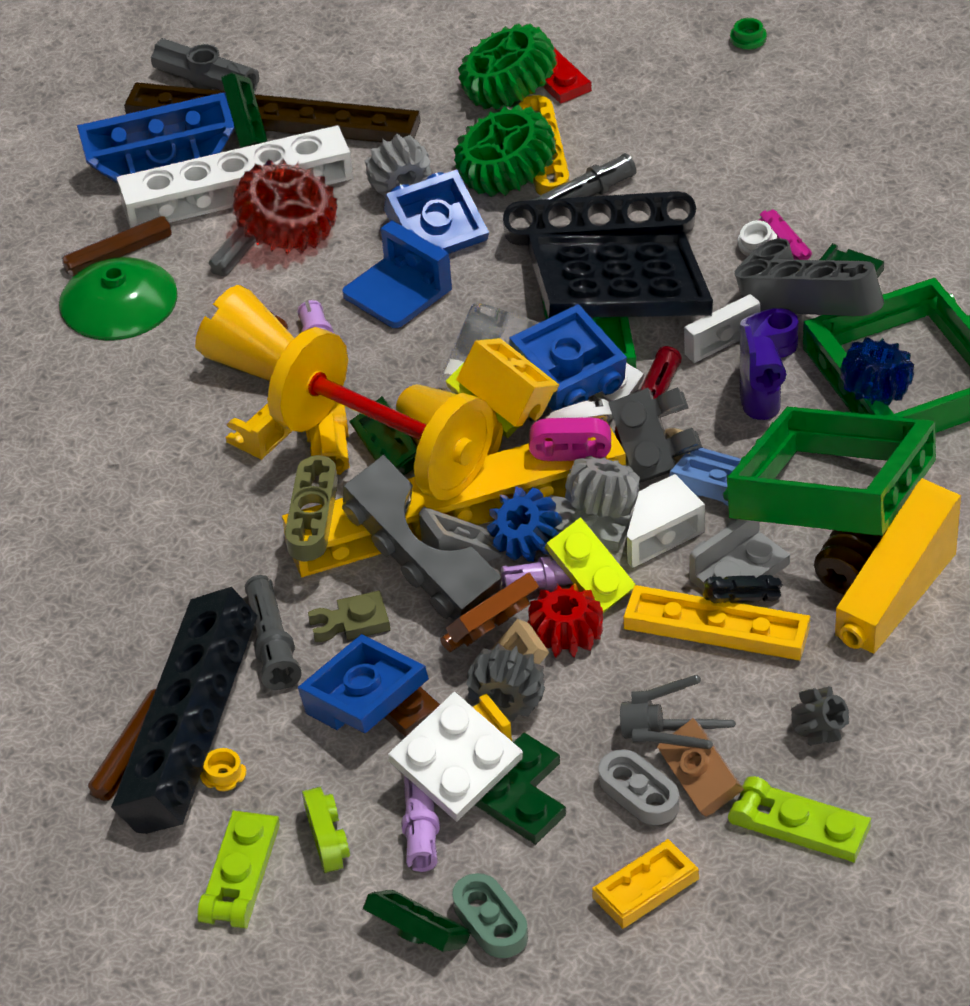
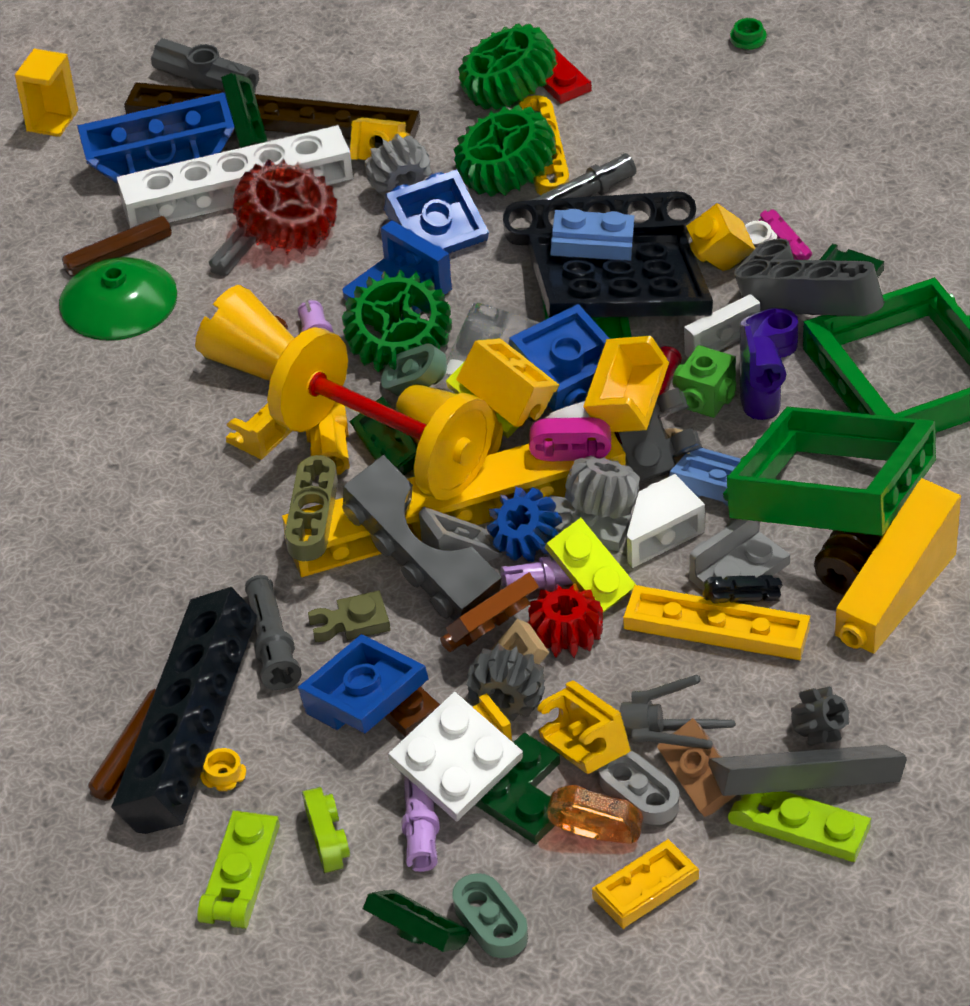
clear blue gear [840,337,915,406] -> none
none -> yellow panel [15,48,79,137]
none -> green gear [342,269,452,373]
none -> yellow brick [350,118,409,160]
none -> sand green plate [381,344,447,396]
none -> yellow hinge [537,680,631,775]
none -> clear orange plate [547,785,643,844]
none -> medium blue plate [551,209,634,261]
none -> yellow panel [583,336,669,432]
none -> bright green brick [672,345,736,418]
none -> yellow brick [686,203,755,271]
none -> dark grey slope [708,745,907,796]

